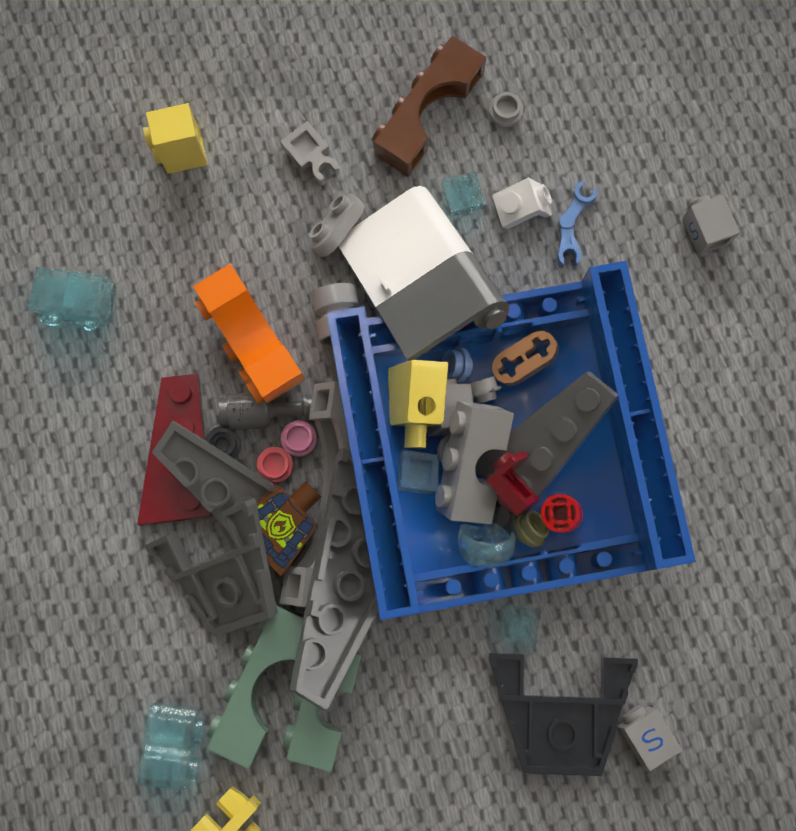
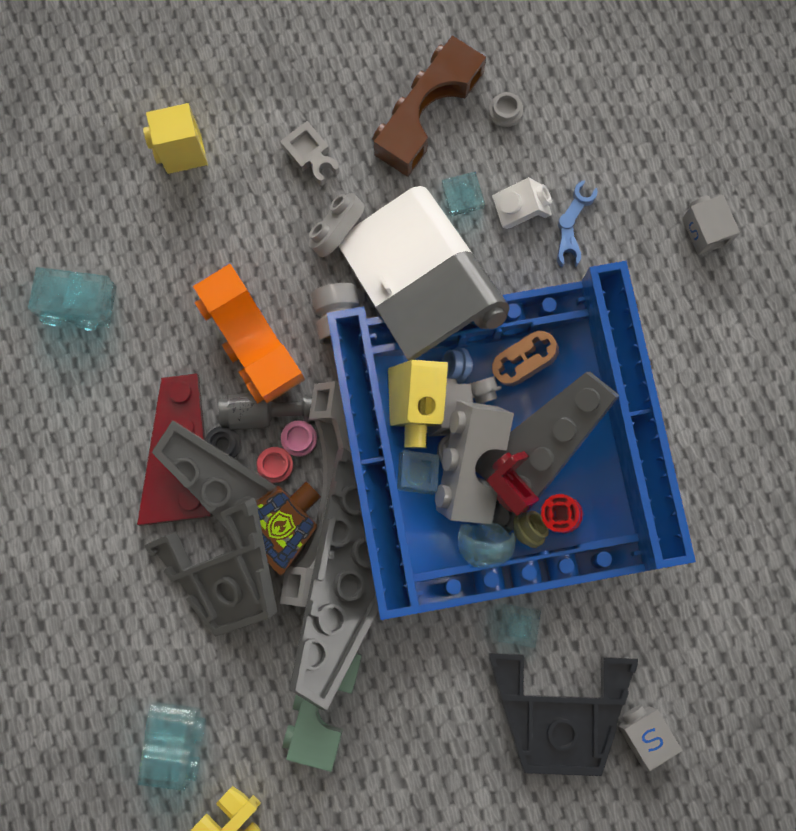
sand green arch [206,605,304,769] -> none

